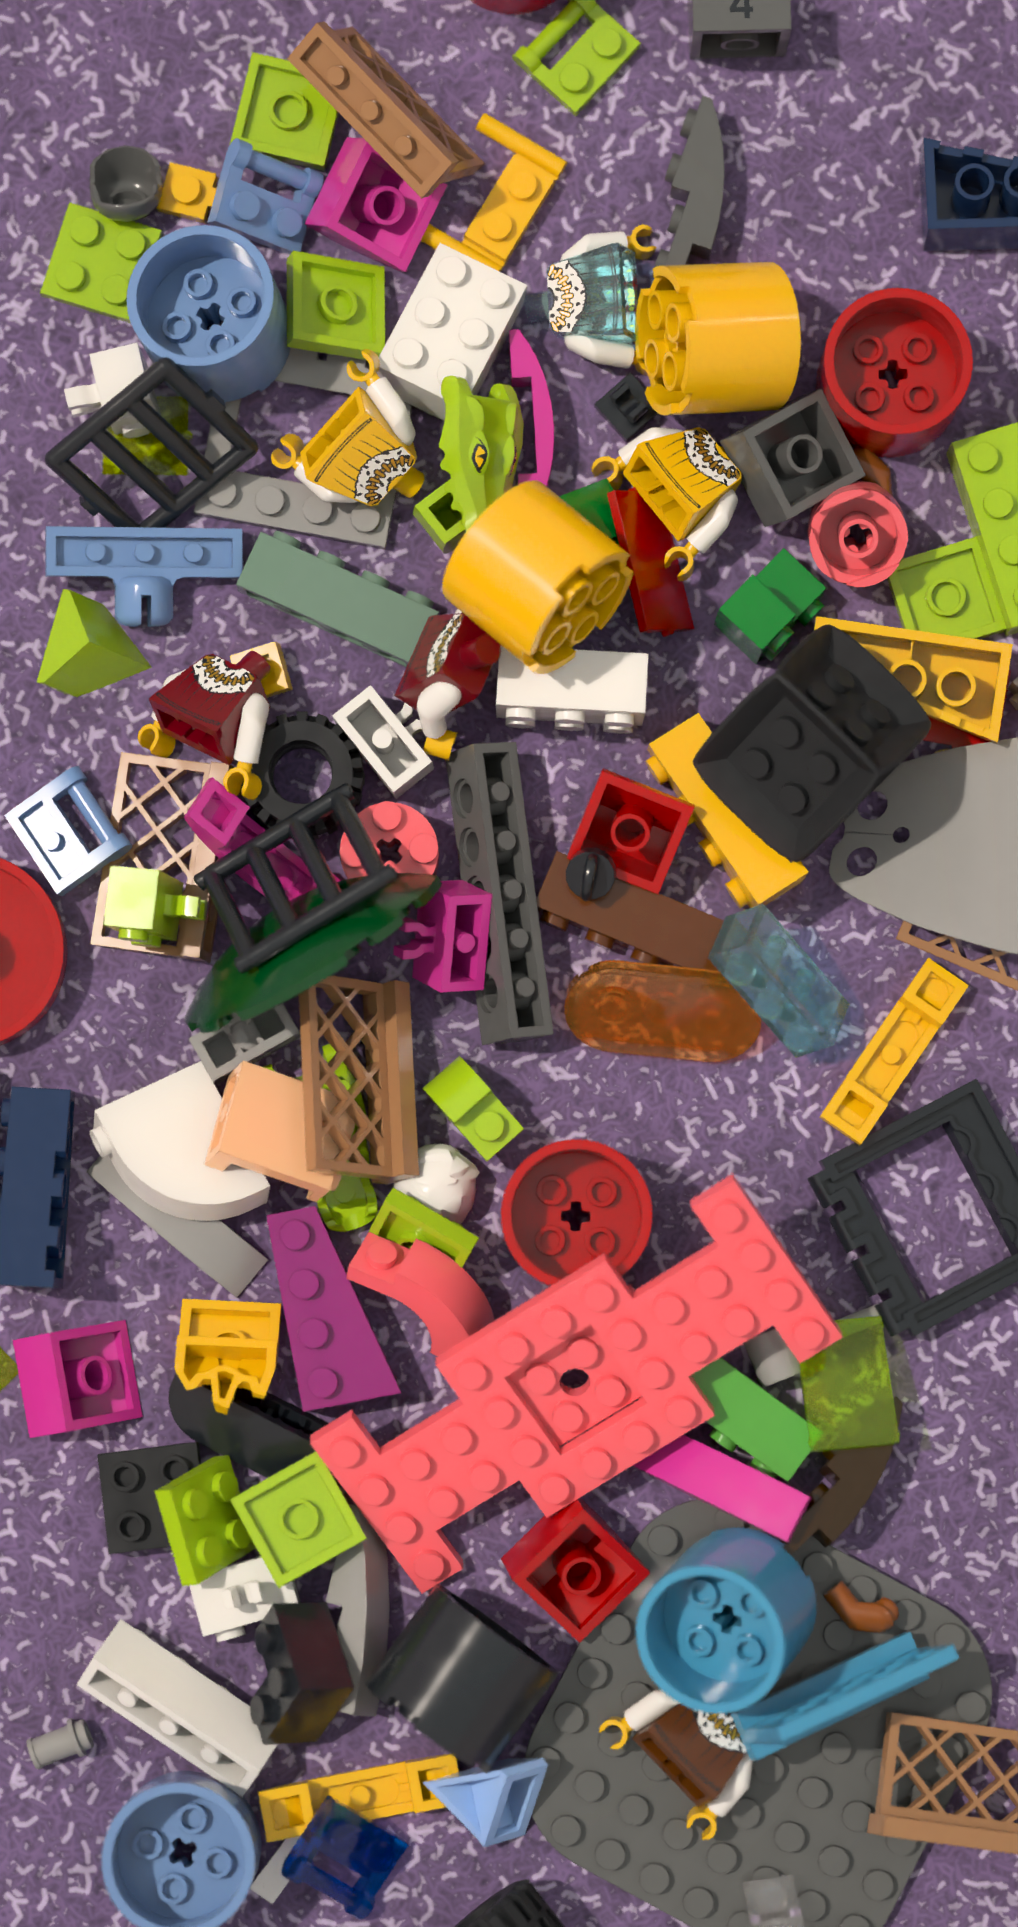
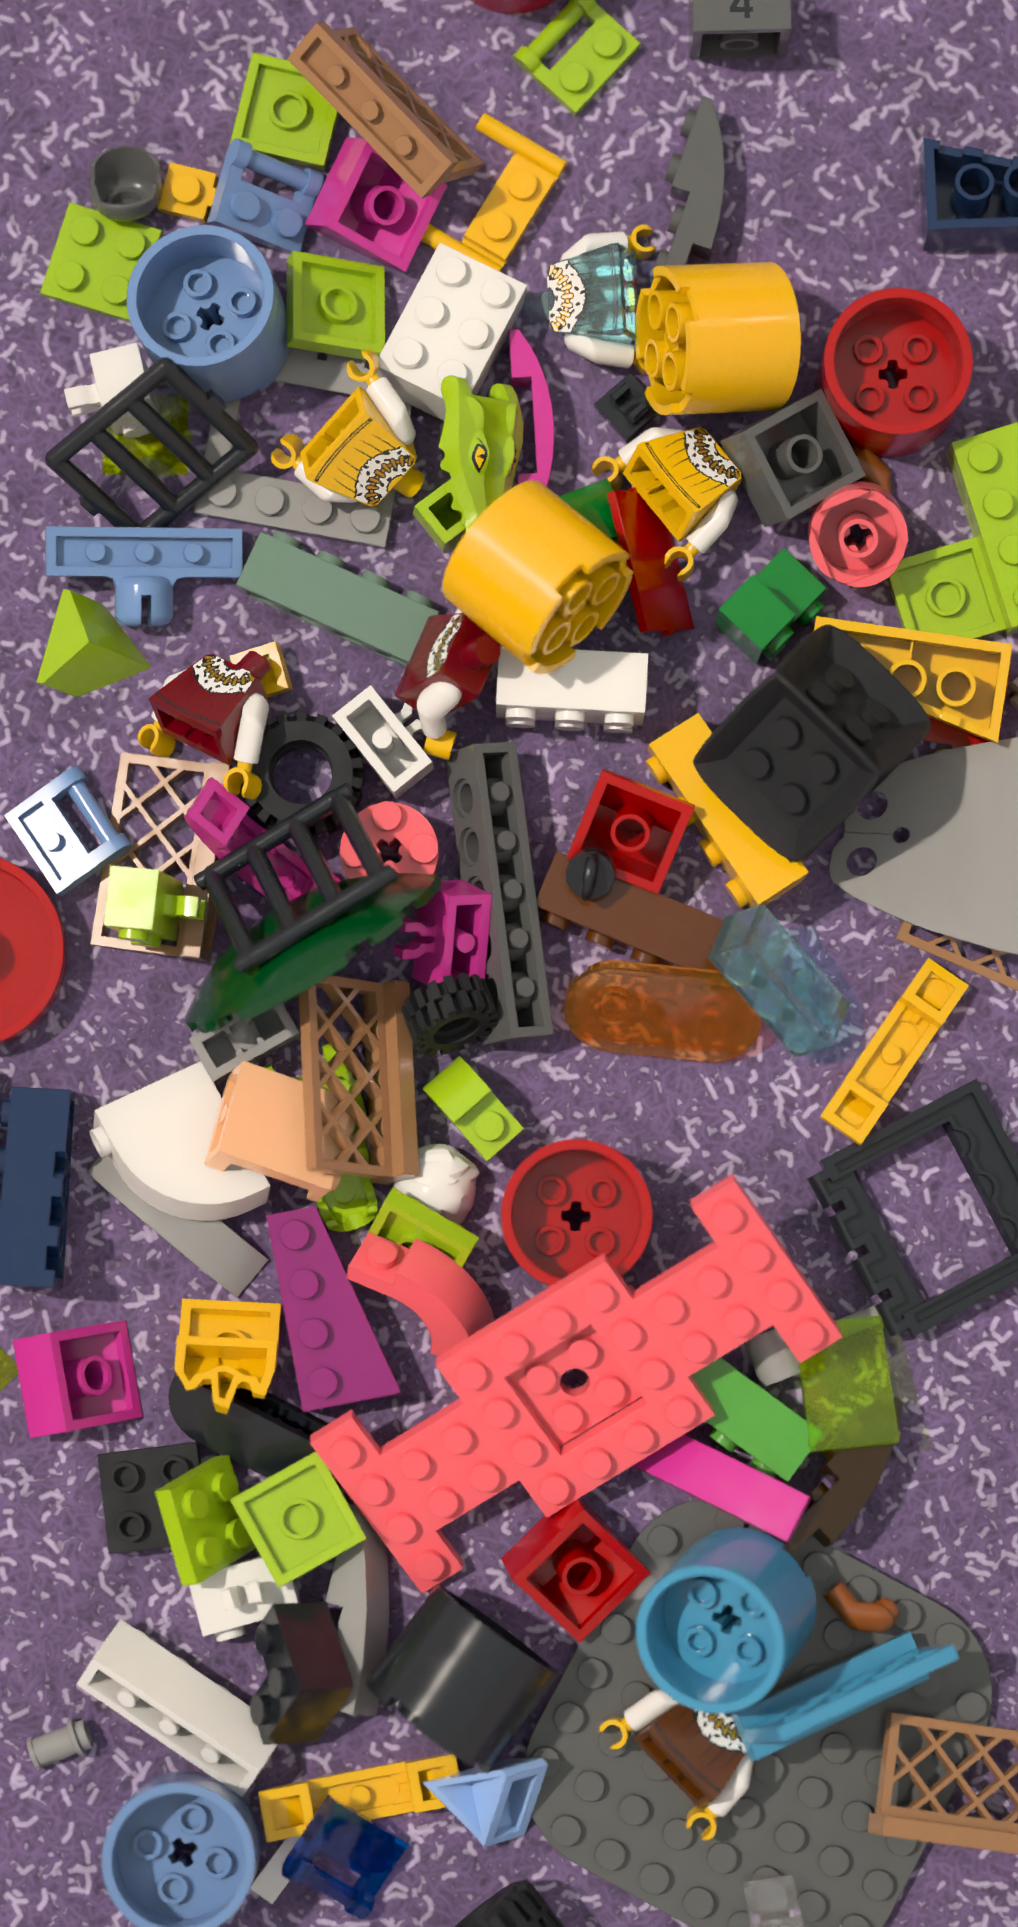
none -> black tyre [402,973,499,1055]

